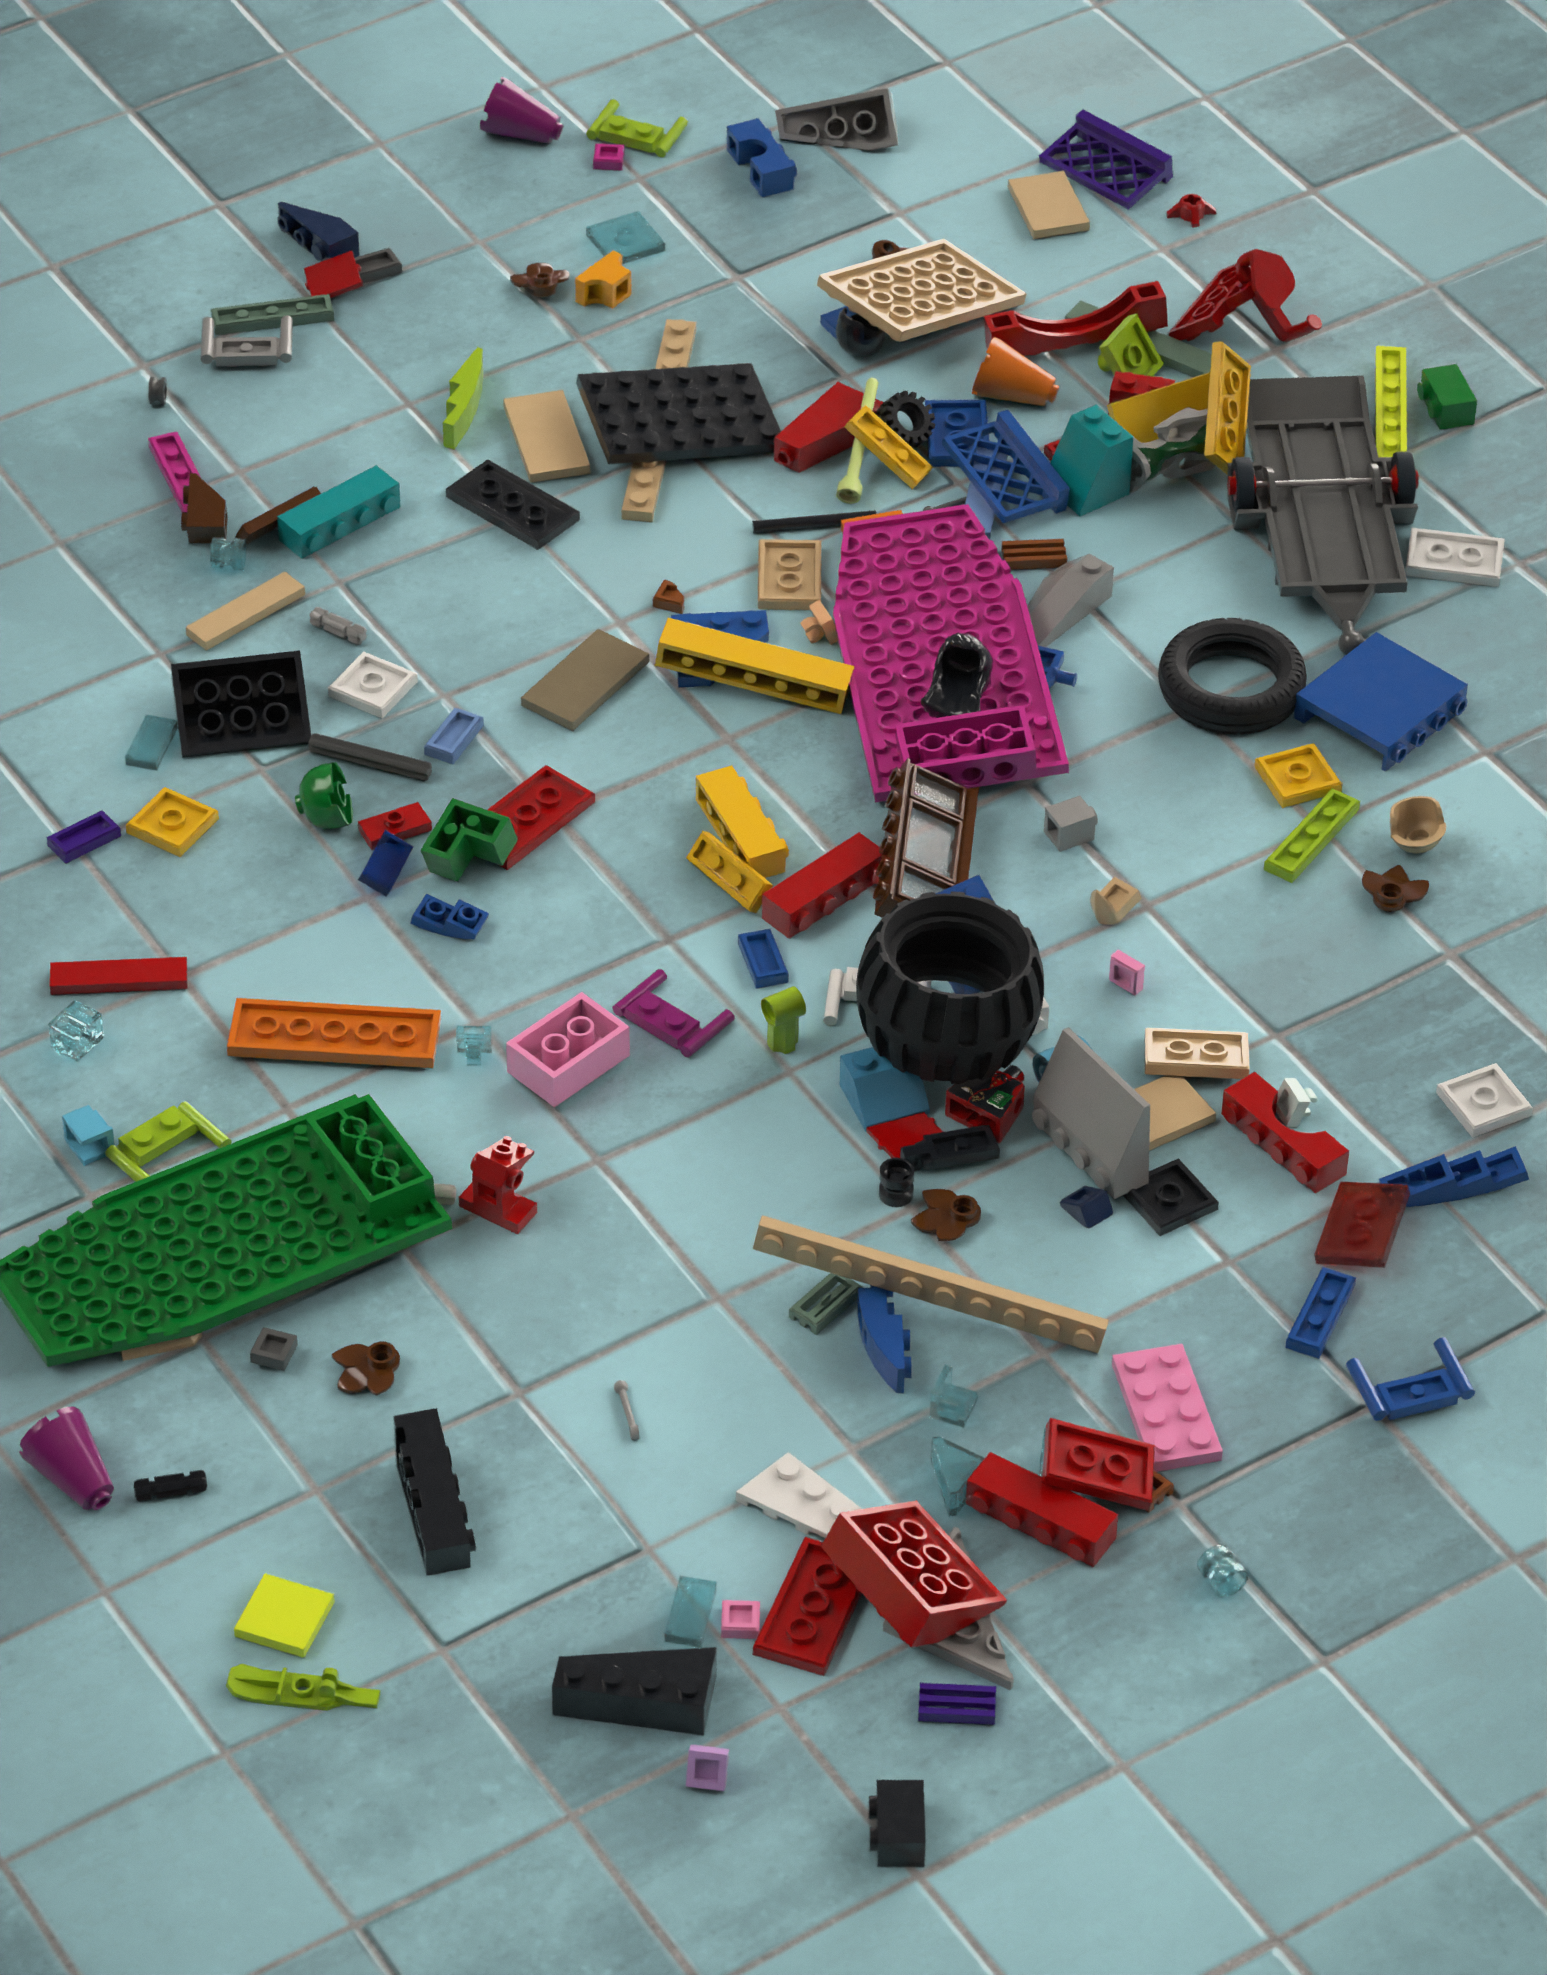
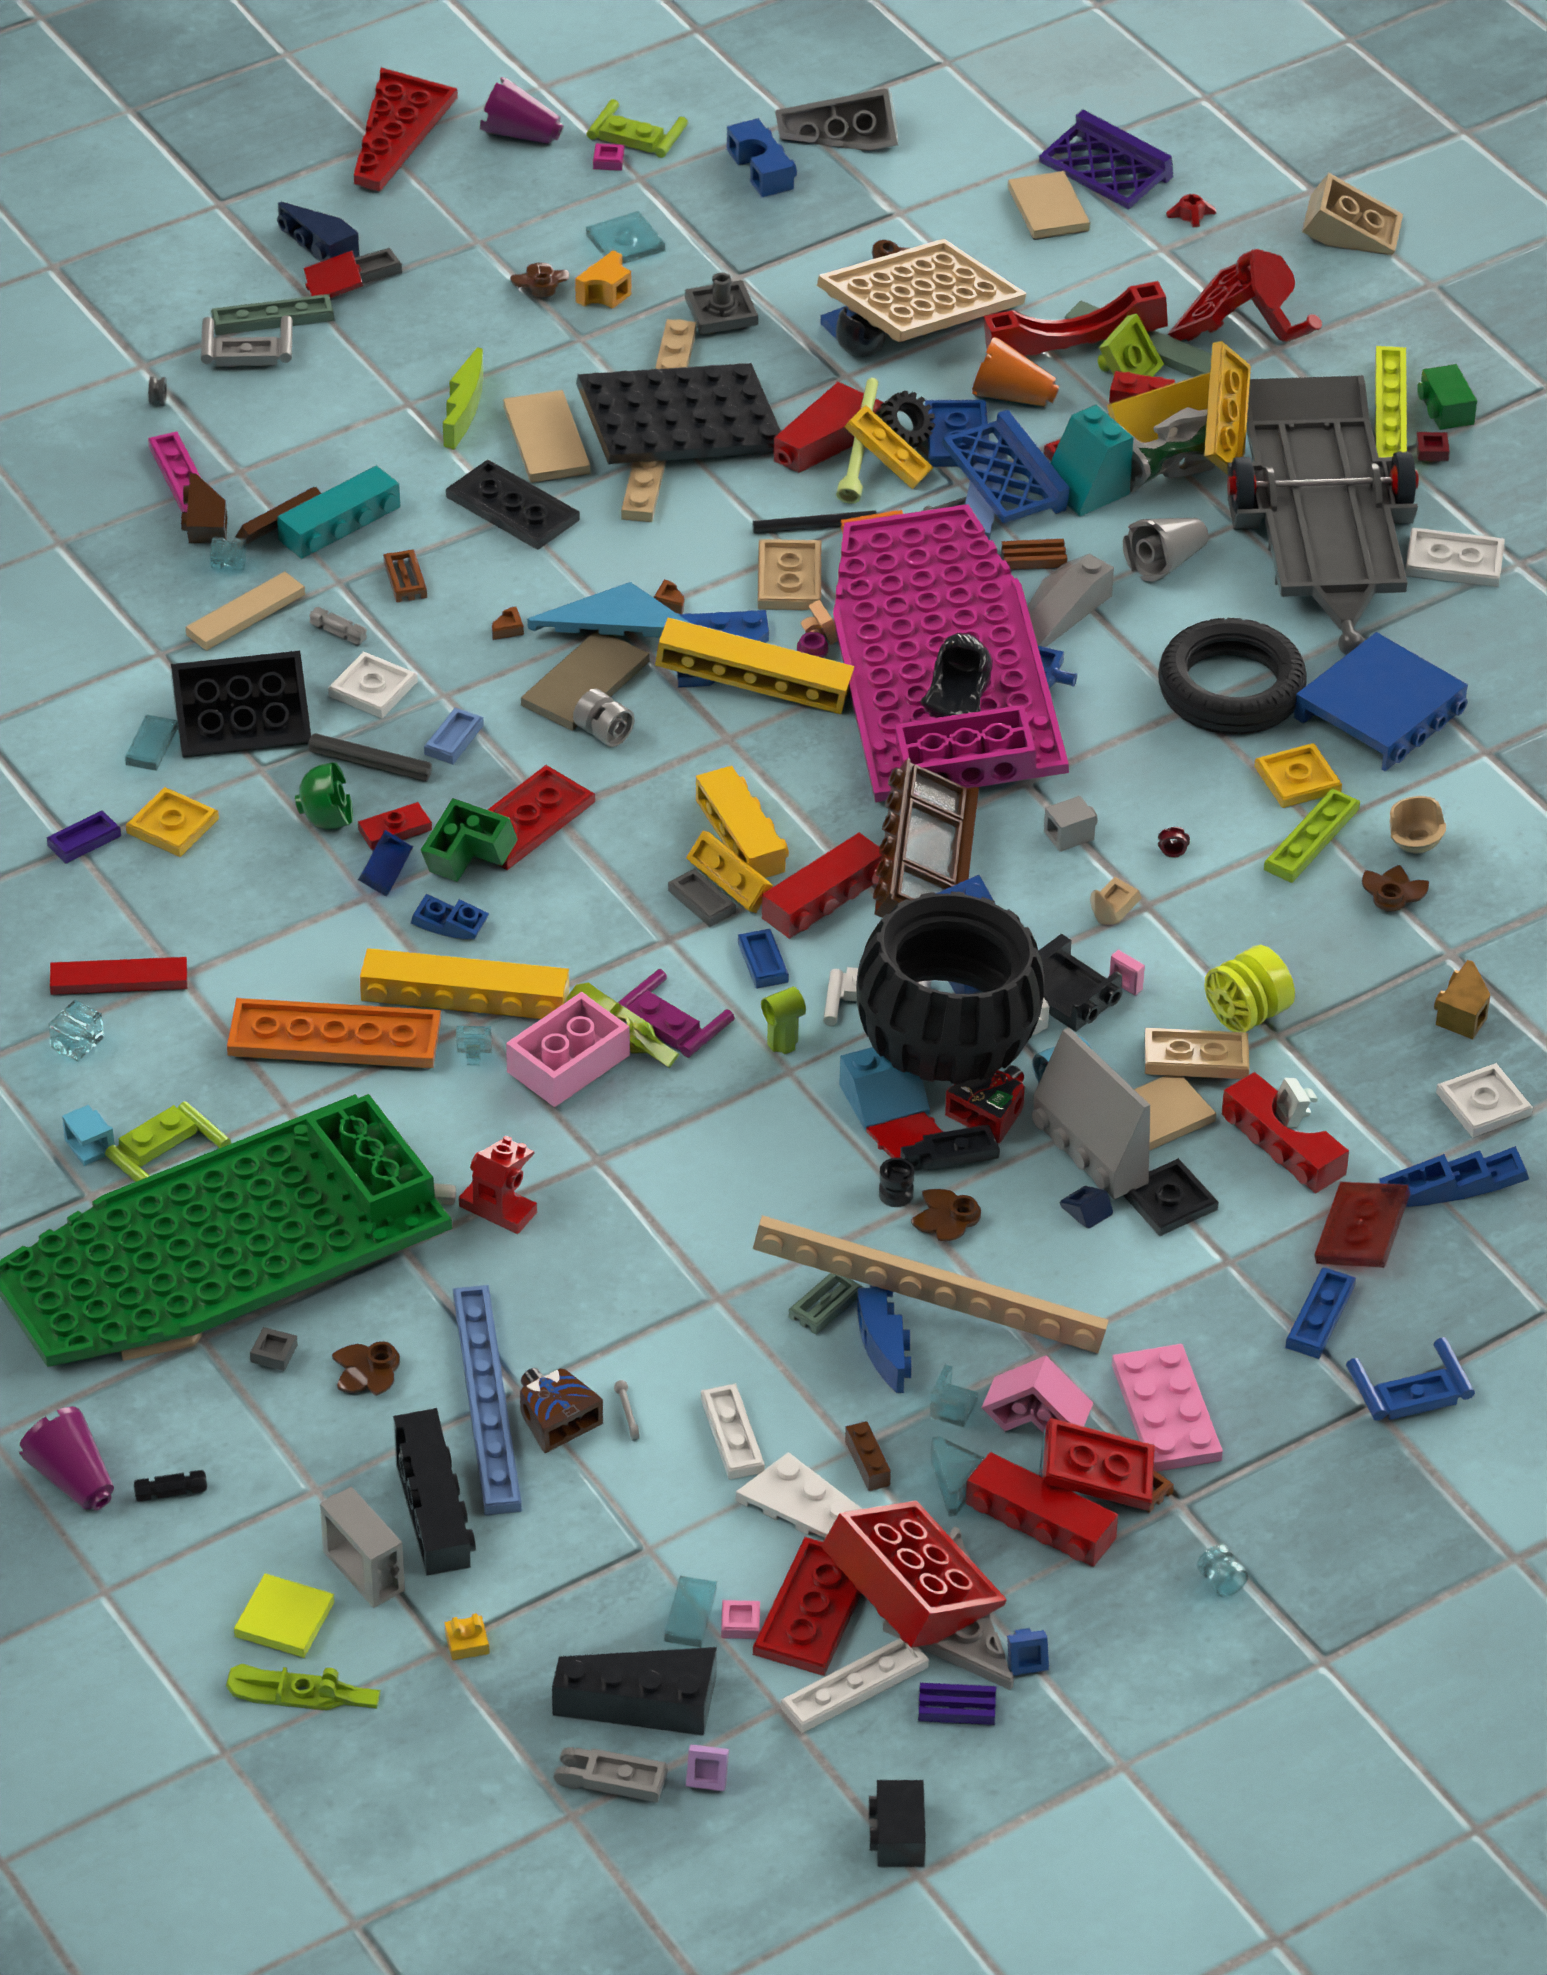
none -> light grey window [320,1486,405,1608]
none -> red wing [354,67,458,191]
none -> yellow brick [360,948,569,1019]
none -> dark orange tile [383,550,427,603]
none -> yellow tile [444,1613,489,1661]
none -> medium blue tile [453,1285,522,1515]
none -> dark orange tile [492,606,524,640]
none -> reddish brown torso [520,1368,603,1453]
none -> dark azure tile [527,582,689,638]
none -> light grey hinge [553,1747,667,1803]
none -> lime piece [566,982,680,1068]
none -> light grey wheel [573,689,635,747]
none -> dark grey tile [668,868,736,927]
none -> dark grey plate [685,272,758,335]
none -> white tile [701,1384,765,1480]
none -> white tile [780,1638,929,1733]
none -> magenta plate [797,632,829,658]
none -> reddish brown piece [845,1421,891,1491]
none -> bright pink brick [982,1355,1093,1435]
none -> blue tile [1007,1628,1049,1676]
none -> black panel [1039,933,1122,1032]
none -> light grey cone [1123,518,1208,582]
none -> dark red plate [1158,826,1190,857]
none -> neon yellow wheel [1204,944,1295,1032]
none -> tan slope [1302,173,1403,255]
none -> dark red plate [1416,432,1450,462]
none -> pearl gold slope [1434,959,1490,1039]

